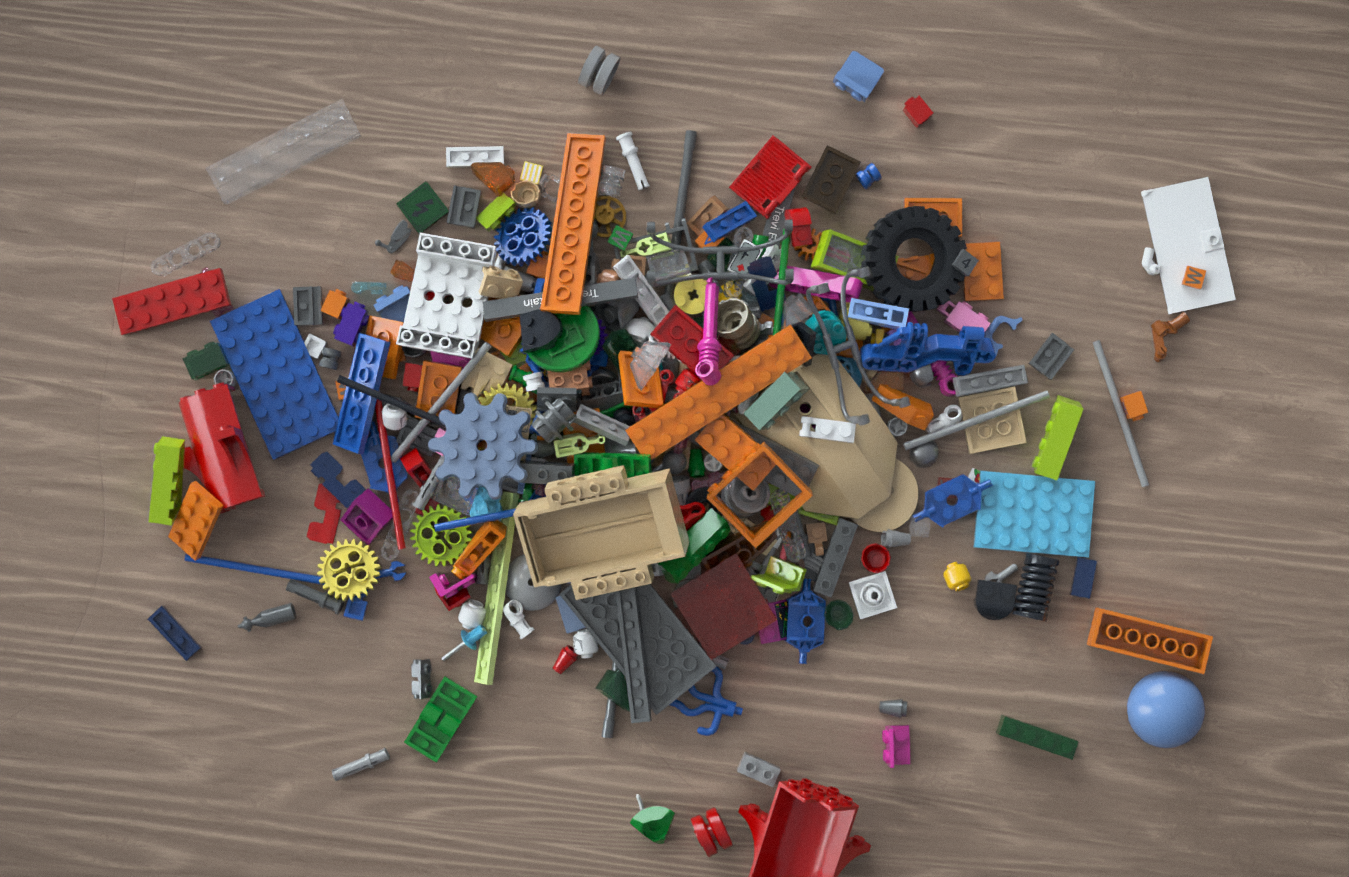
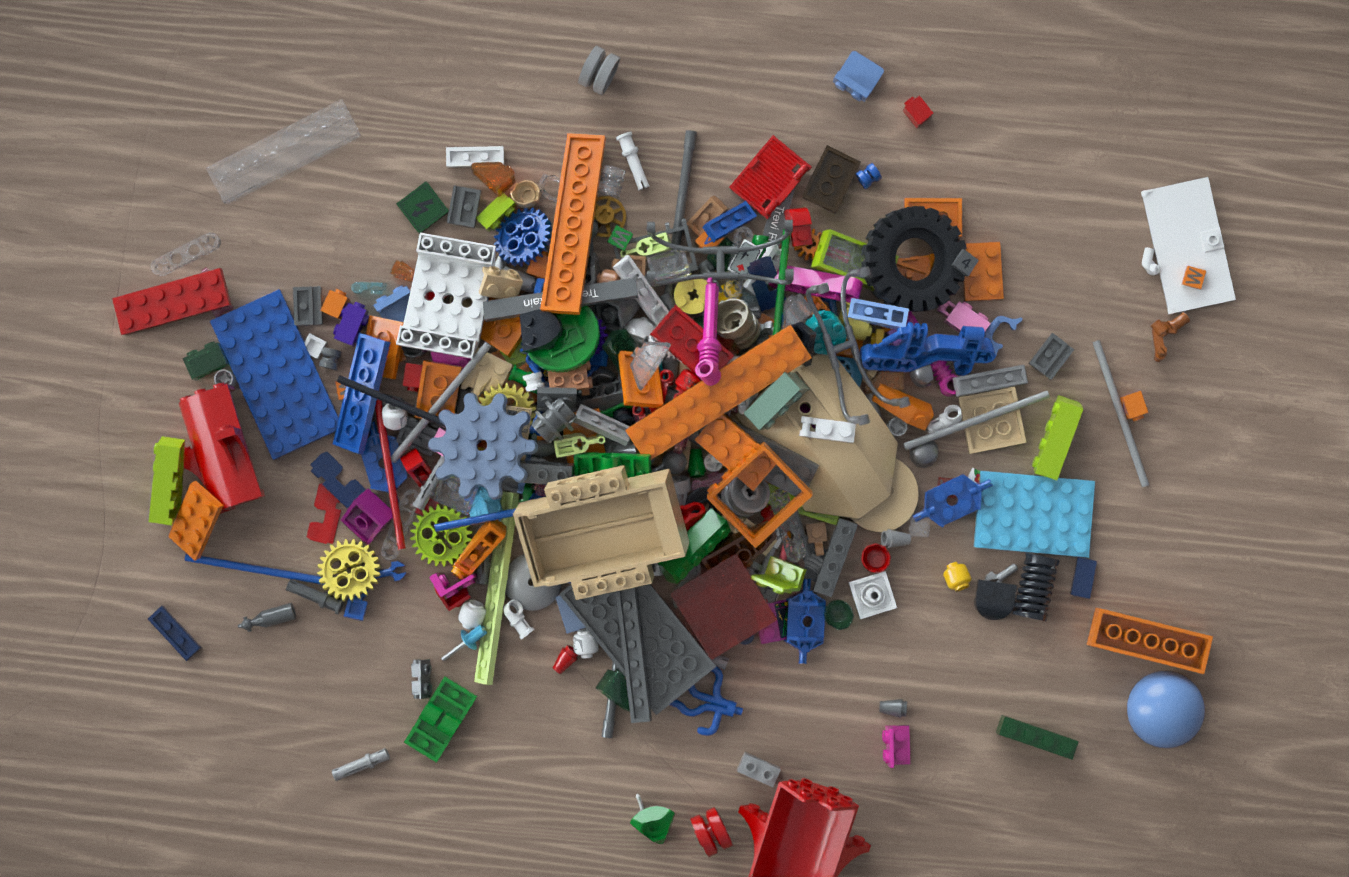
dark grey helmet [375,220,412,253] -> none
tile [520,161,543,185] -> none

